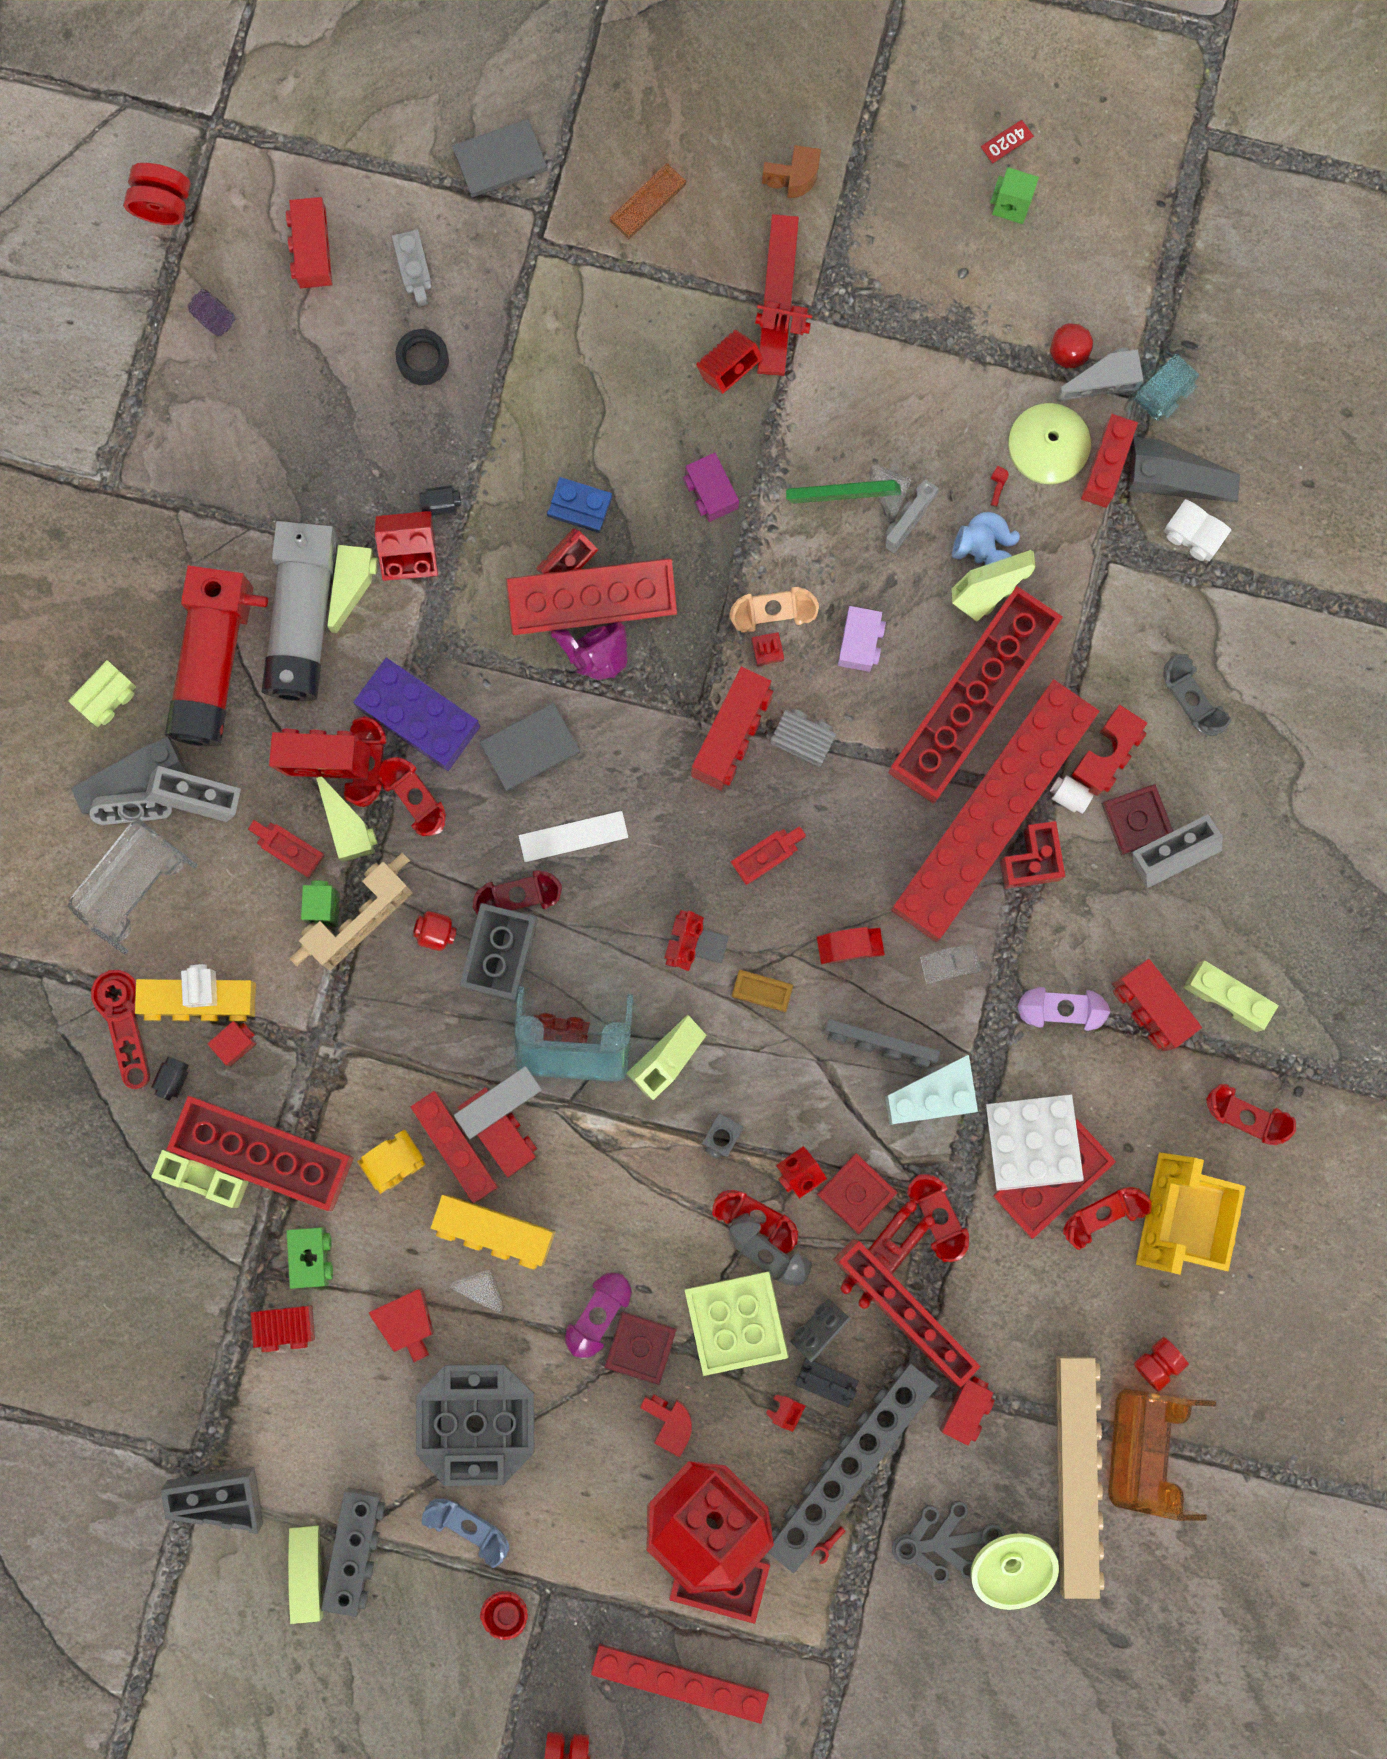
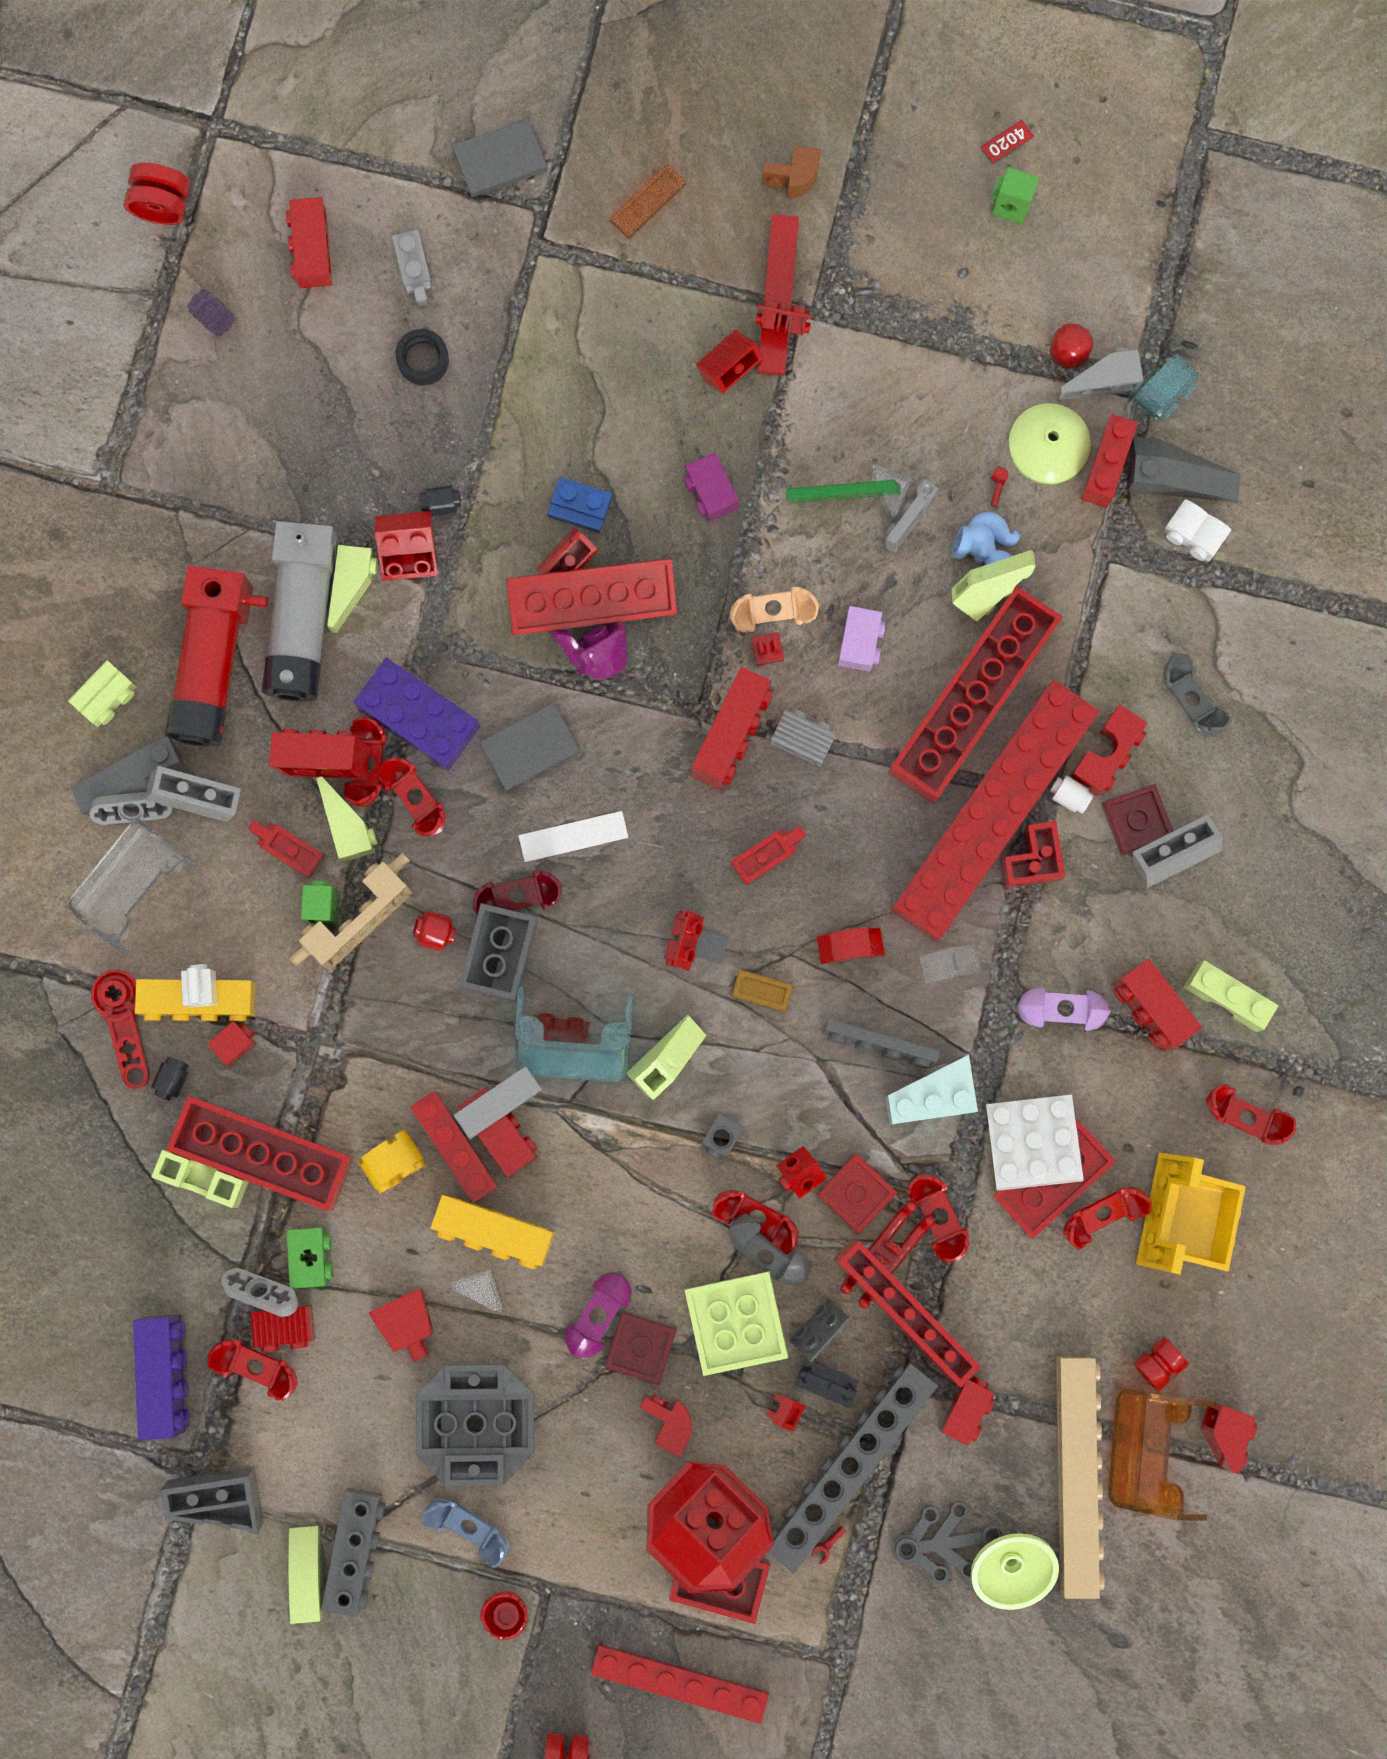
none -> dark purple brick [133,1314,190,1440]
none -> red piece [207,1339,298,1401]
none -> light grey beam [221,1268,298,1317]
none -> red slope [1201,1400,1257,1475]

